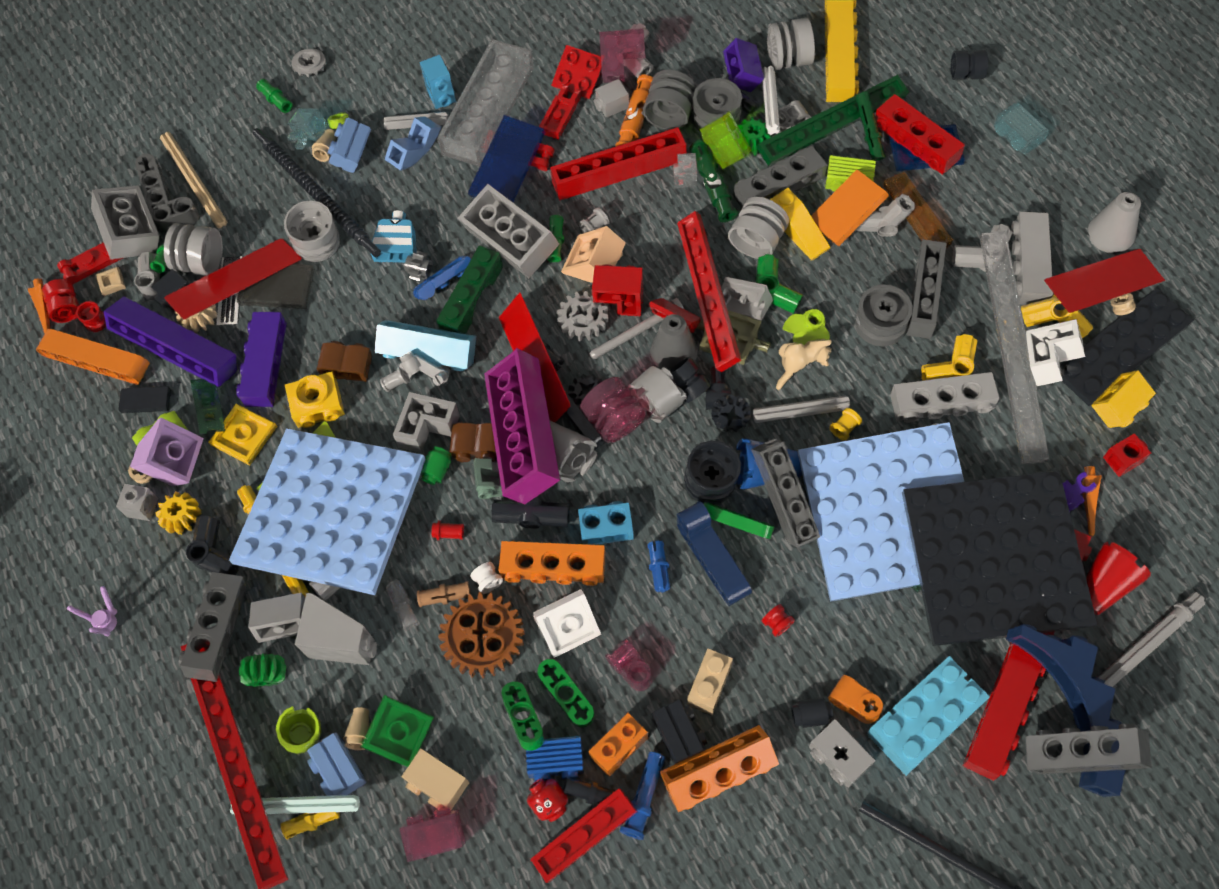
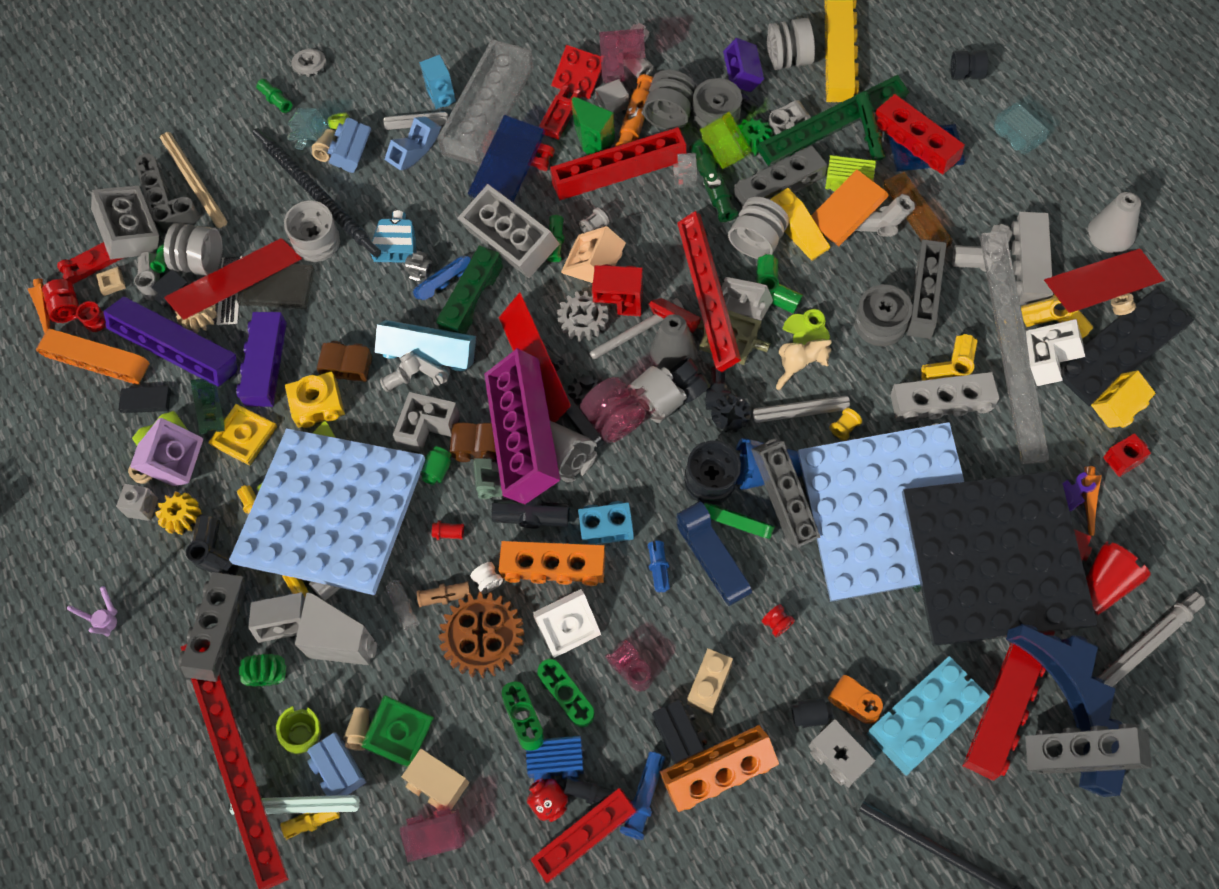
orange brick [588,713,648,777] -> none
white axle [762,66,780,135] -> none
none -> green slope [572,97,615,155]

